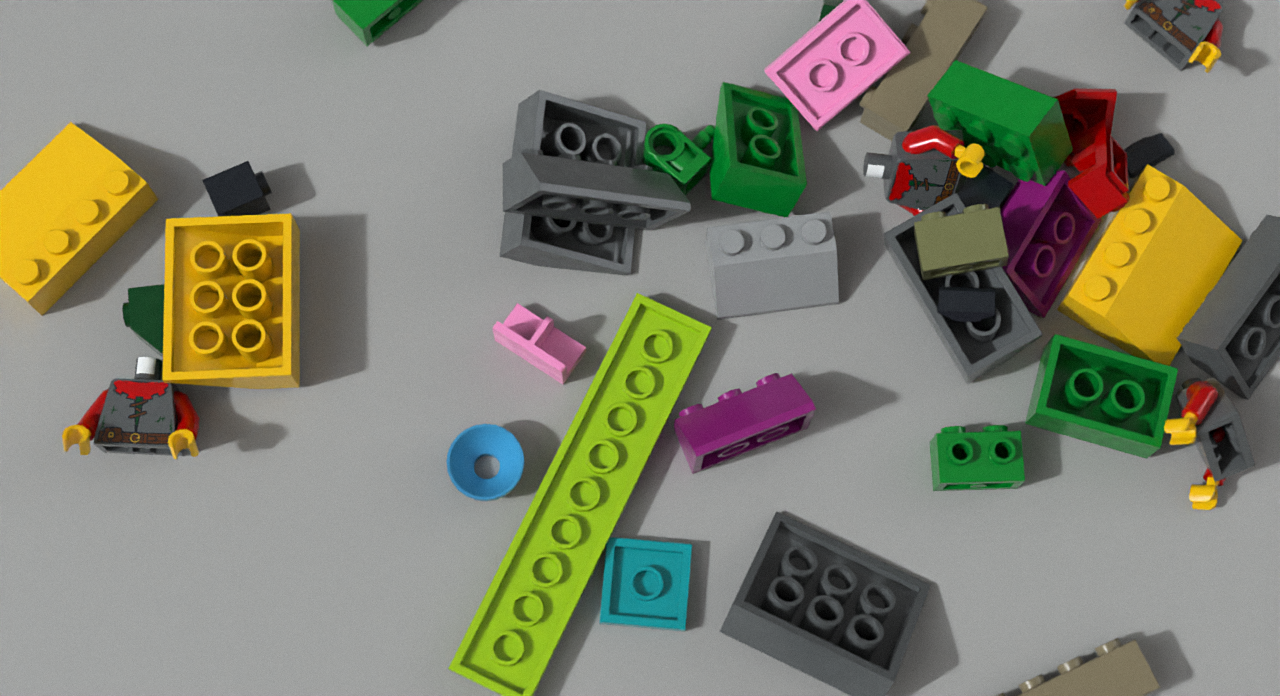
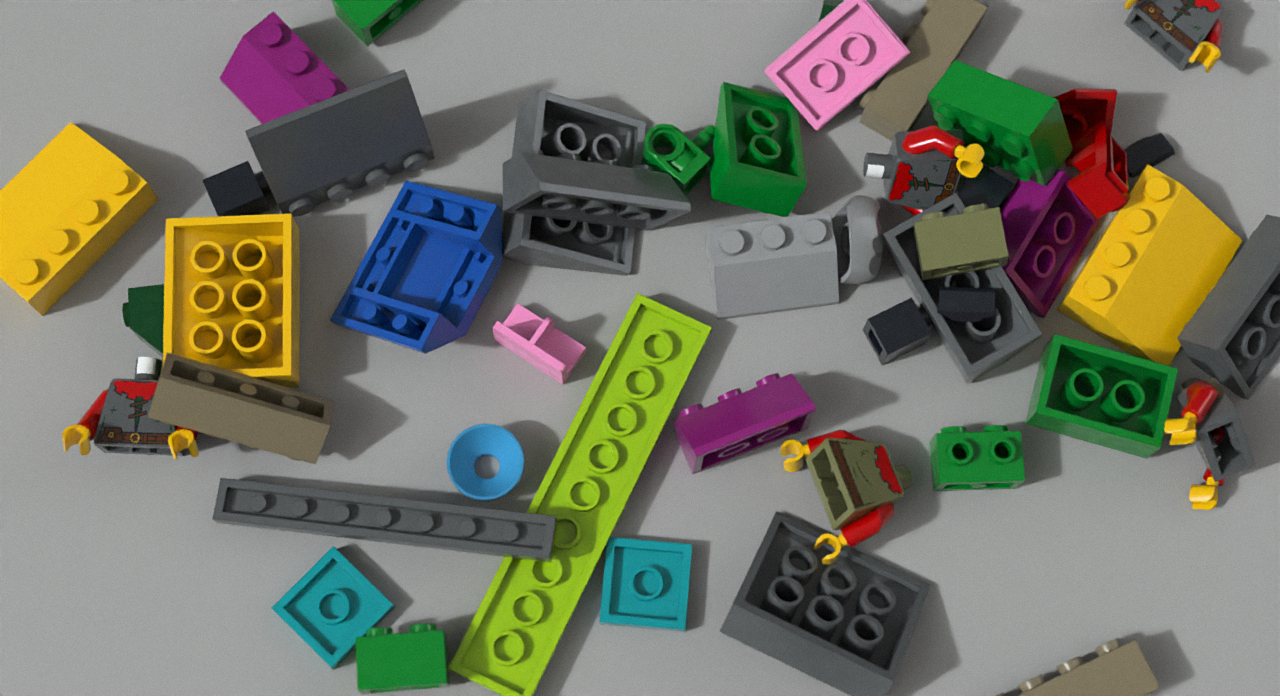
none -> dark tan brick [148,353,334,464]
none -> dark grey plate [212,478,558,562]
none -> magenta slope [220,11,349,124]
none -> dark grey slope [245,69,435,217]
none -> teal tile [272,546,395,669]
none -> blue slope [330,181,503,354]
none -> green brick [355,624,450,694]
none -> torso [780,430,912,565]
none -> light grey piece [831,195,884,285]
none -> black brick [863,297,932,365]

